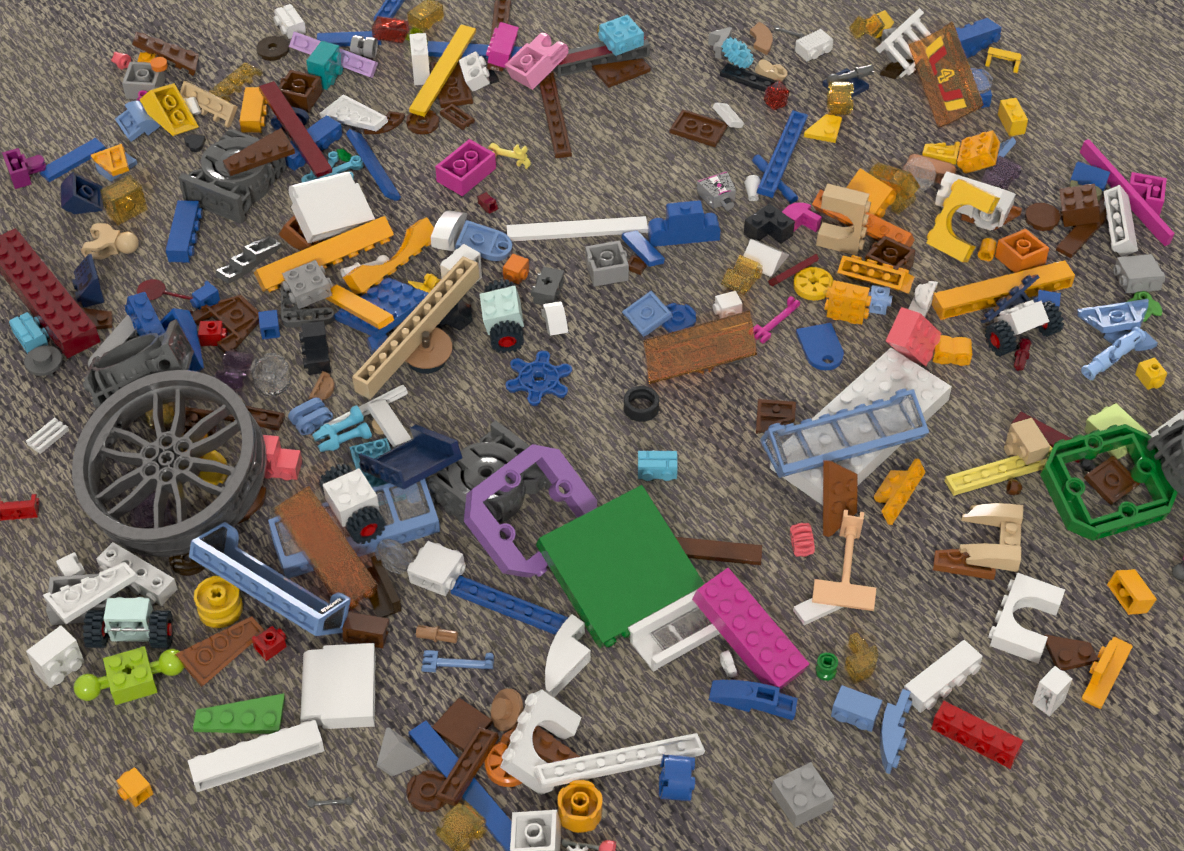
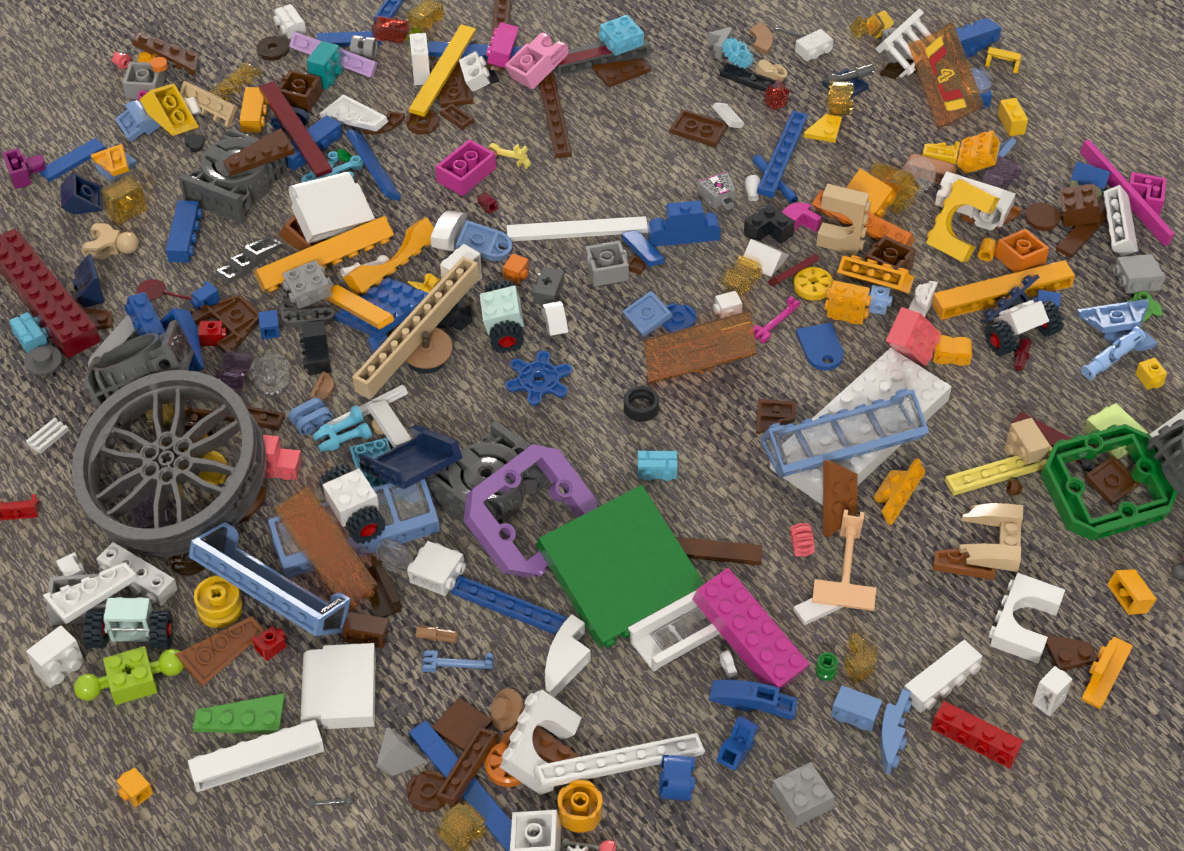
none -> blue brick [716,716,759,771]

